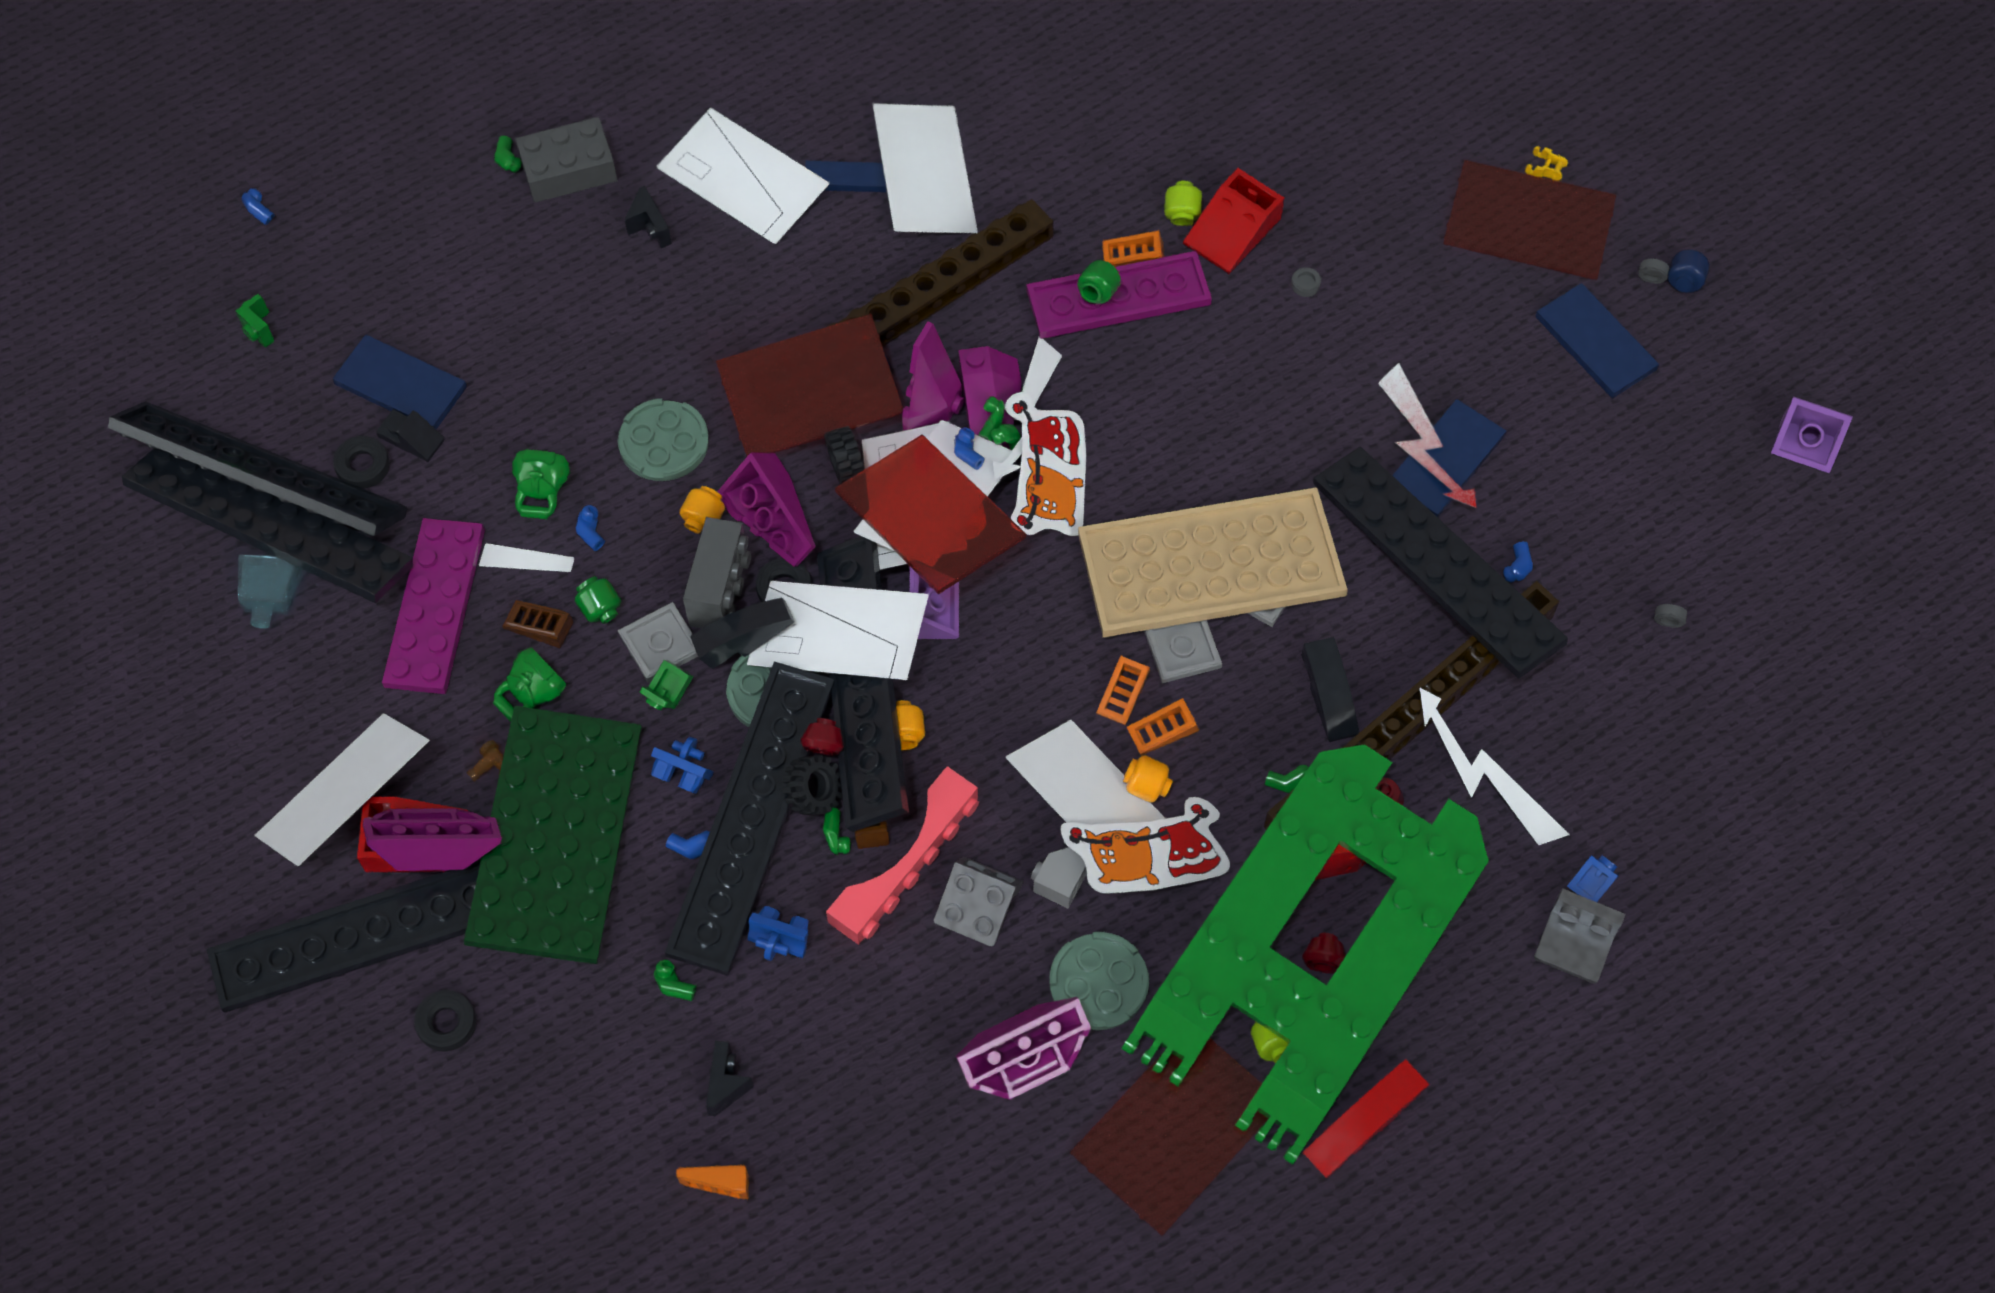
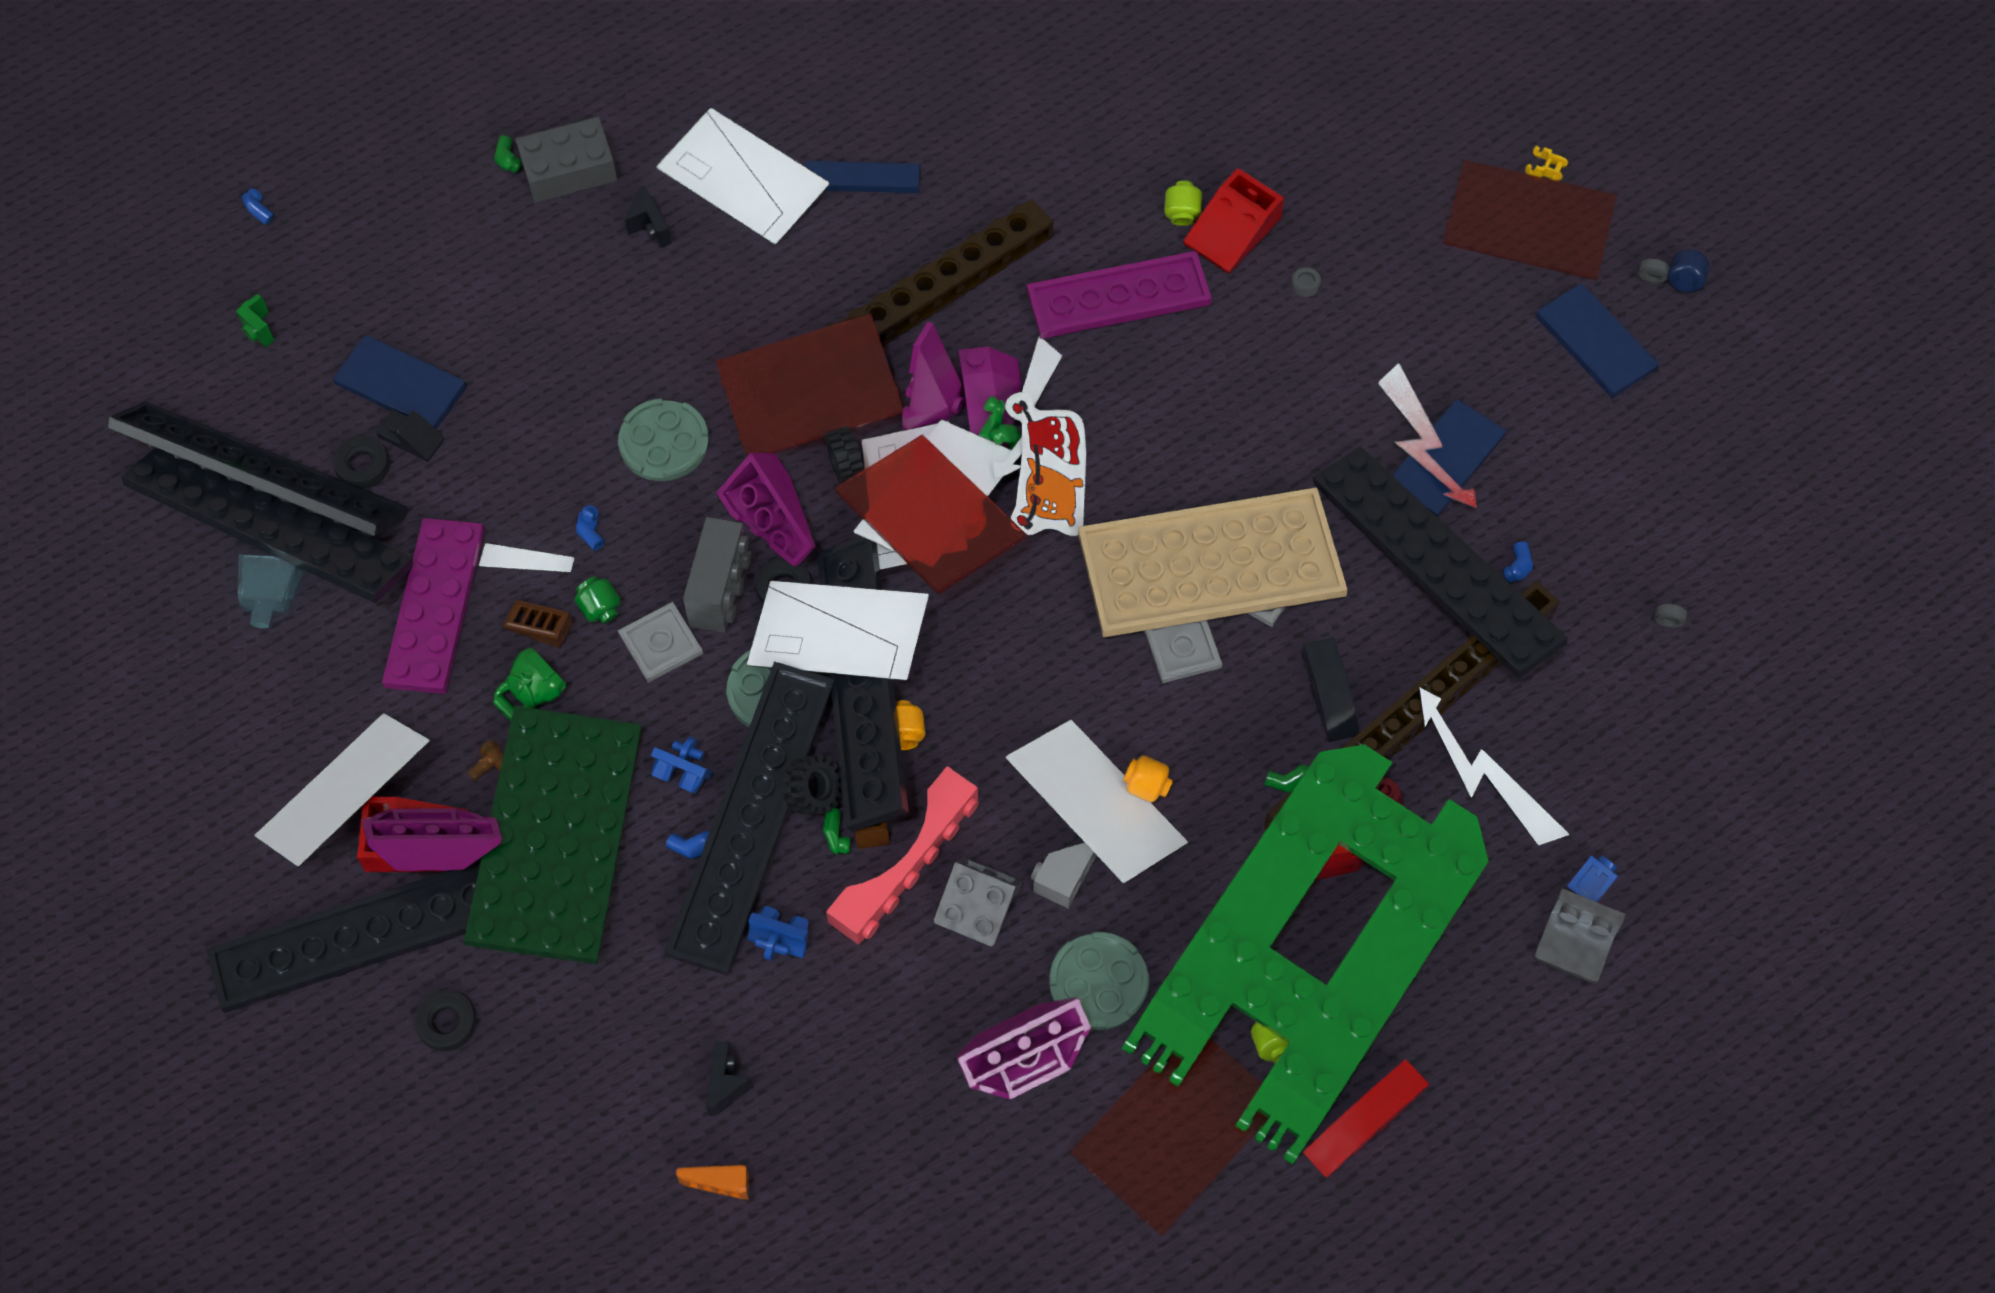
green piece [512,449,570,519] -> none
green bracket [639,660,694,710] -> none
green arm [654,960,696,1001] -> none
light orange head [679,486,725,534] -> none
black slope [690,597,794,669] -> none
dark red cone [800,718,844,755] -> none
white sticker [873,104,978,233] -> none
medium lavender slope [910,562,959,639] -> none
blue arm [954,427,985,470] -> none
sticker [1061,797,1230,893] -> none
green head [1077,260,1121,304] -> none
orange slope [1096,656,1150,726] -> none
orange slope [1102,231,1165,267] -> none
orange slope [1127,698,1199,755] -> none
dark red cone [1302,933,1346,974] -> none
medium lavender slope [1771,396,1853,473] -> none

